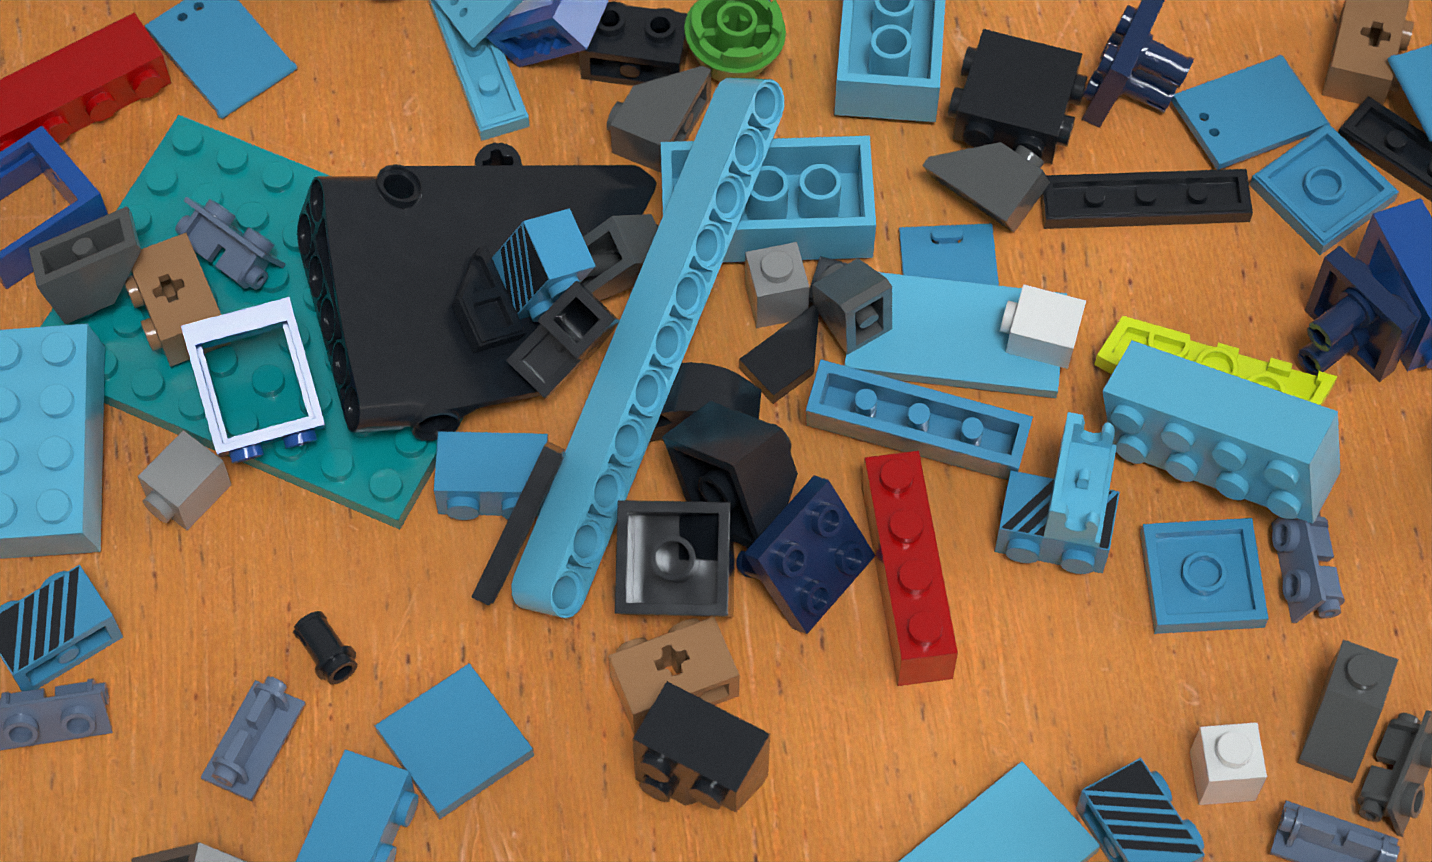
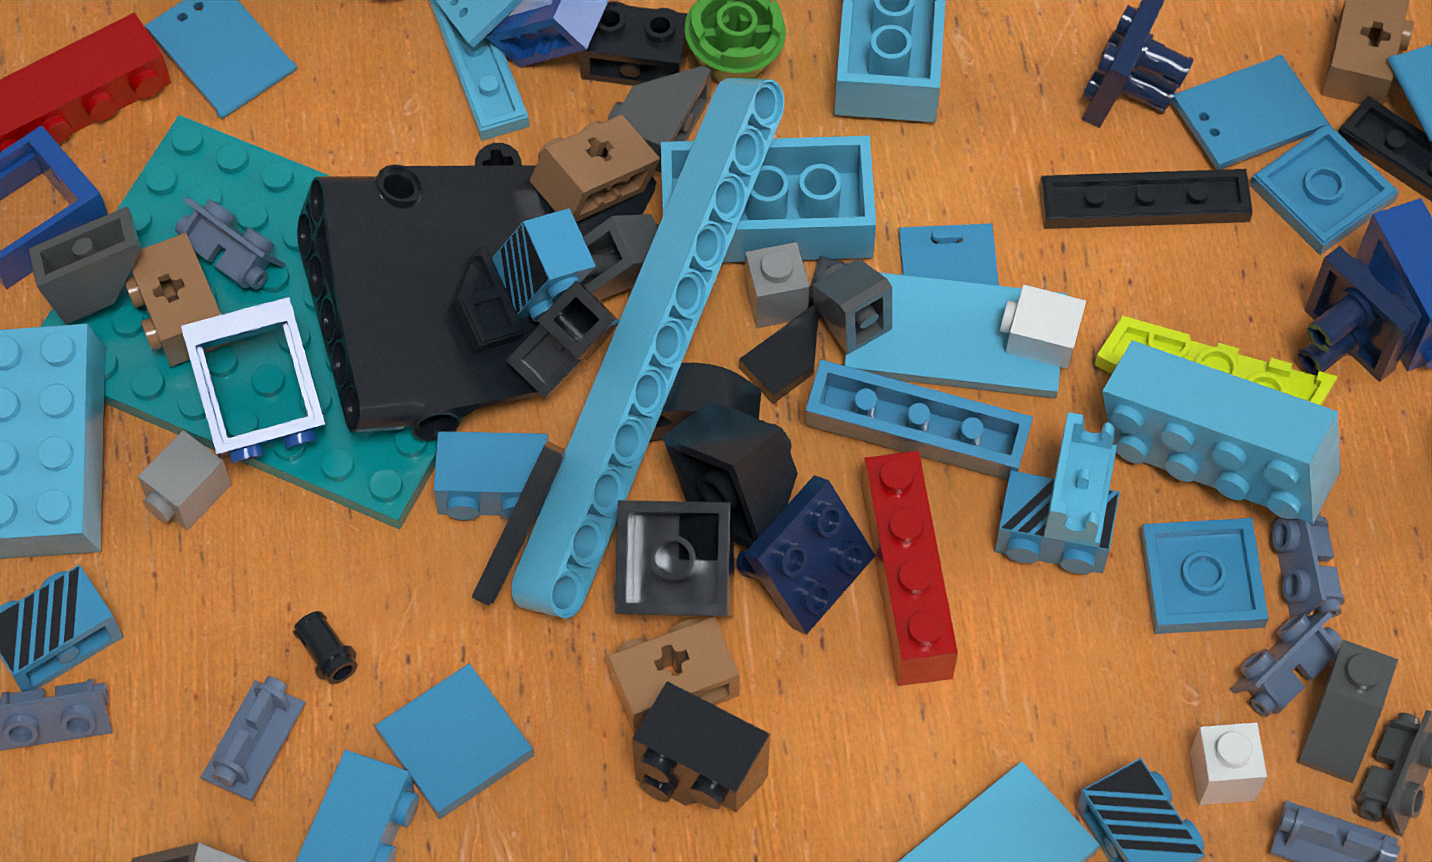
dark grey slope [922,142,1050,233] -> none
black brick [948,29,1087,164] -> none
none -> medium nougat brick [529,115,660,222]
none -> sand blue hinge [1229,612,1342,717]

